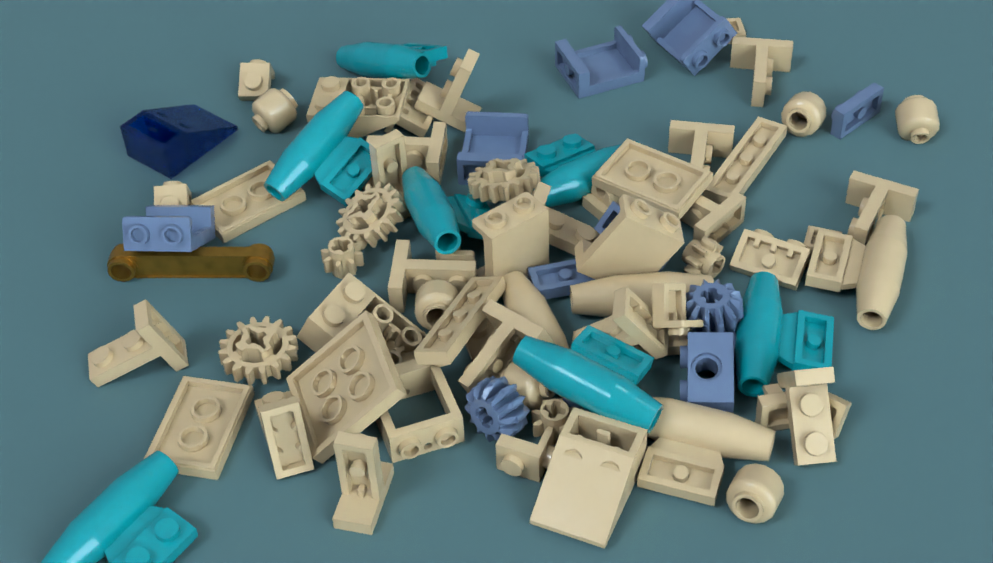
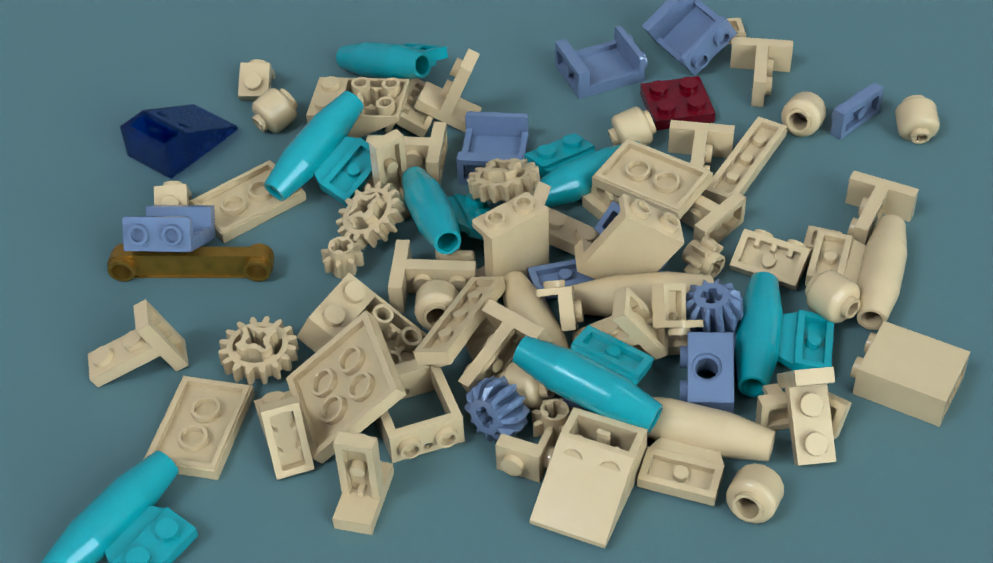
none -> tan bracket [535,280,584,331]
none -> tan head [607,106,657,146]
none -> dark red plate [640,76,716,130]
none -> tan head [805,270,861,324]
none -> tan brick [850,321,970,427]

